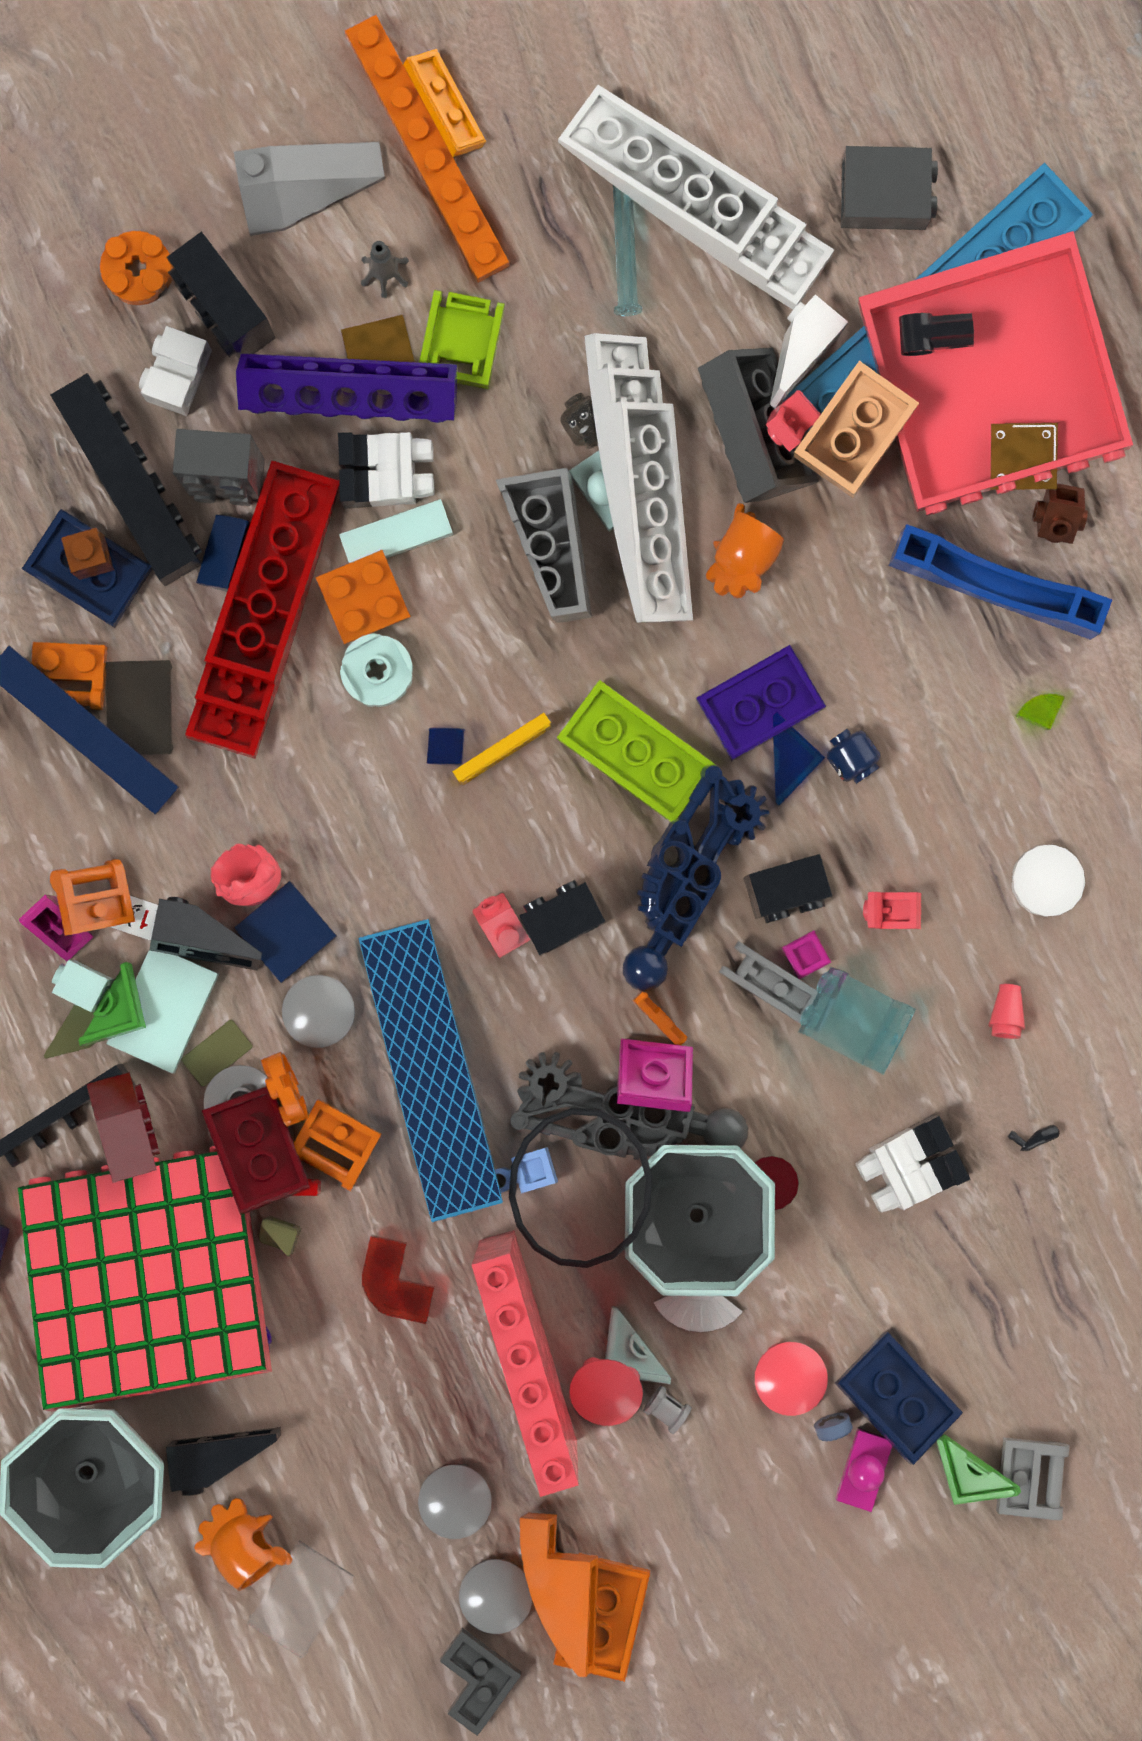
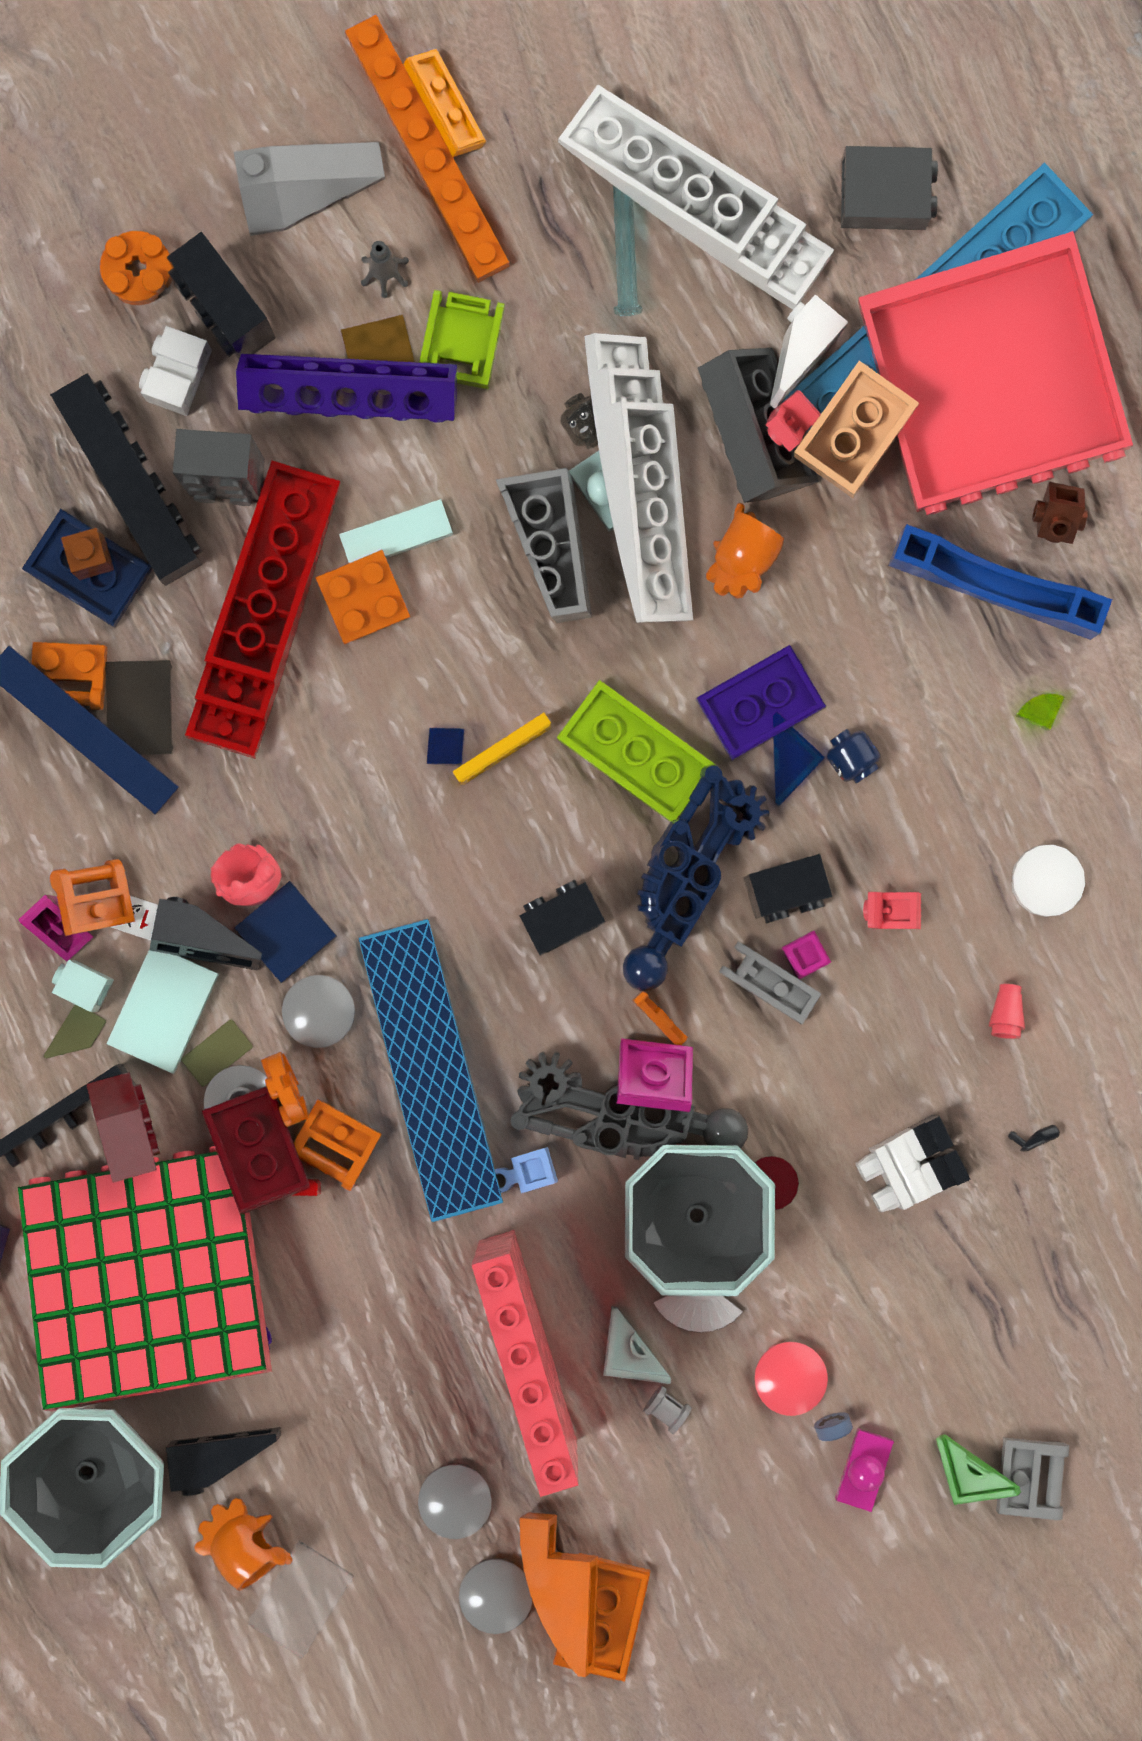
bright green tile [78,962,146,1046] -> none
dark blue slope [196,514,250,592] -> none
olive slope [259,1215,302,1257] -> none
white hips [338,432,435,509] -> none
light aqua plate [340,634,413,707] -> none
clear red plate [362,1235,435,1324] -> none
dark grey plate [440,1628,521,1736] -> none
coral bracket [472,893,530,958] -> none
black piece [509,1108,653,1268] -> none
coral dish [569,1357,643,1426] -> none
clear light blue panel [798,967,916,1075] -> none
dark blue tile [835,1332,963,1465] -> none
black piece [899,313,974,356] -> none
pearl gold sticker [990,423,1058,490] -> none

